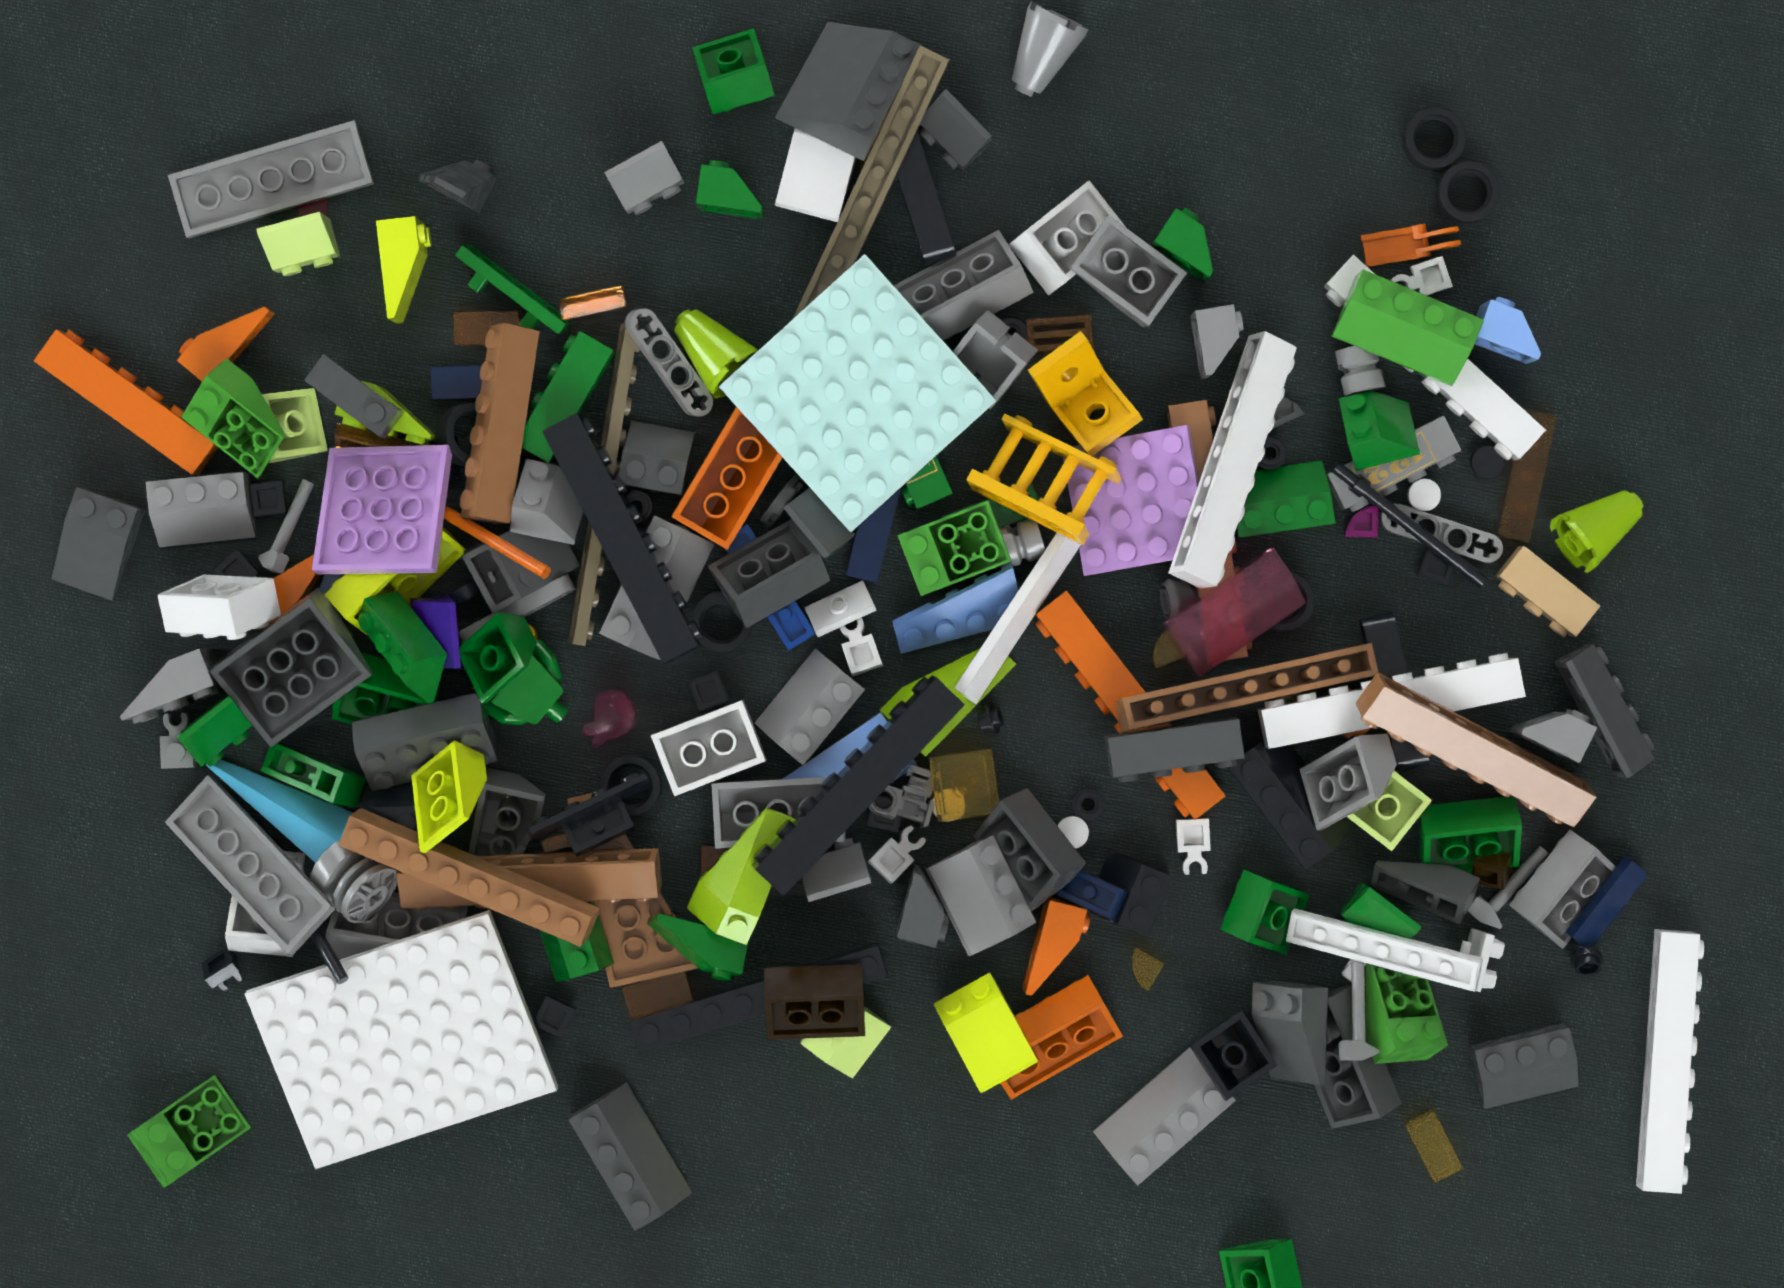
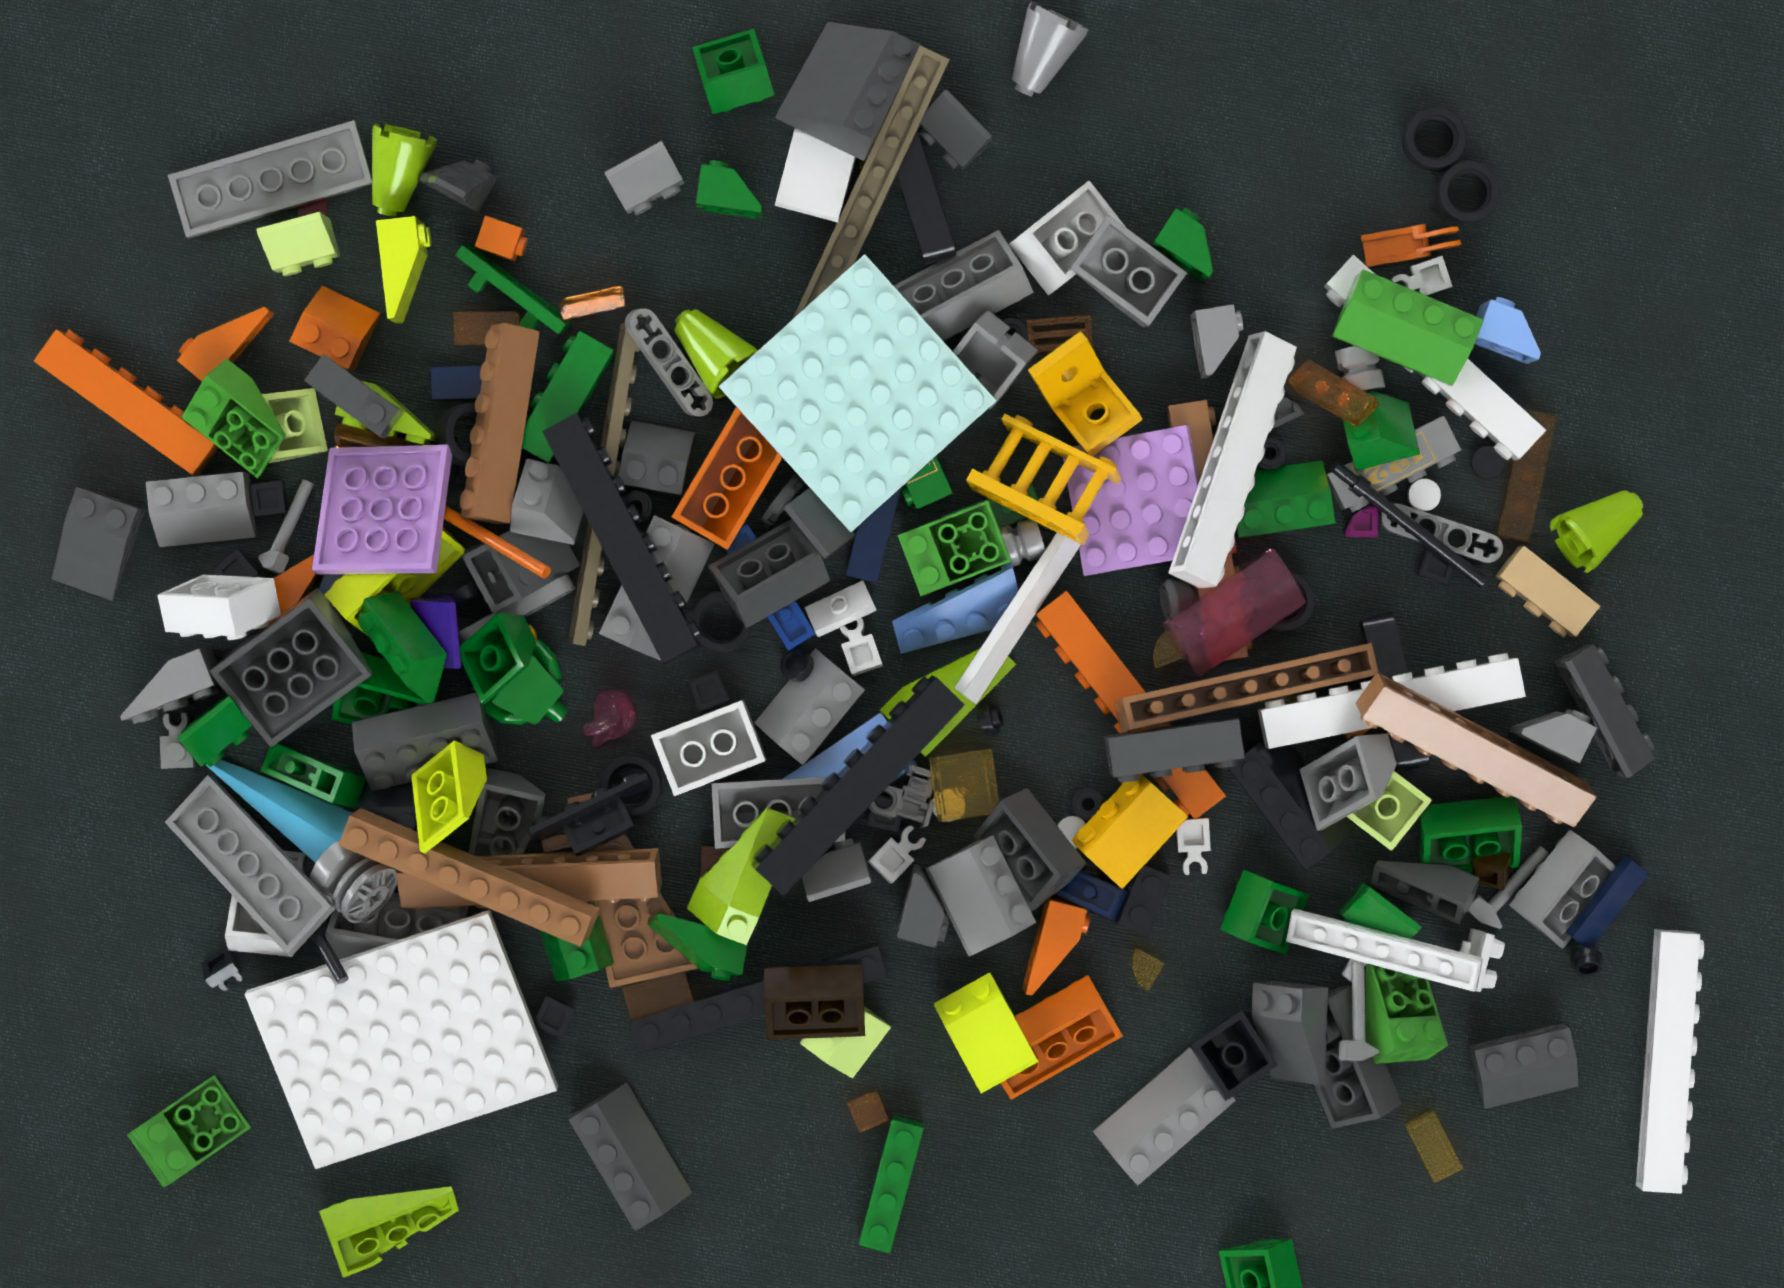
none -> orange slope [289,286,381,372]
none -> lime wedge [319,1186,459,1278]
none -> lime cone [372,123,437,217]
none -> orange brick [475,216,528,262]
none -> black tile [780,648,814,682]
none -> clear orange tile [847,1089,889,1133]
none -> green brick [859,1114,924,1253]
none -> yellow slope [1071,774,1188,889]
none -> clear orange tile [1286,359,1379,427]

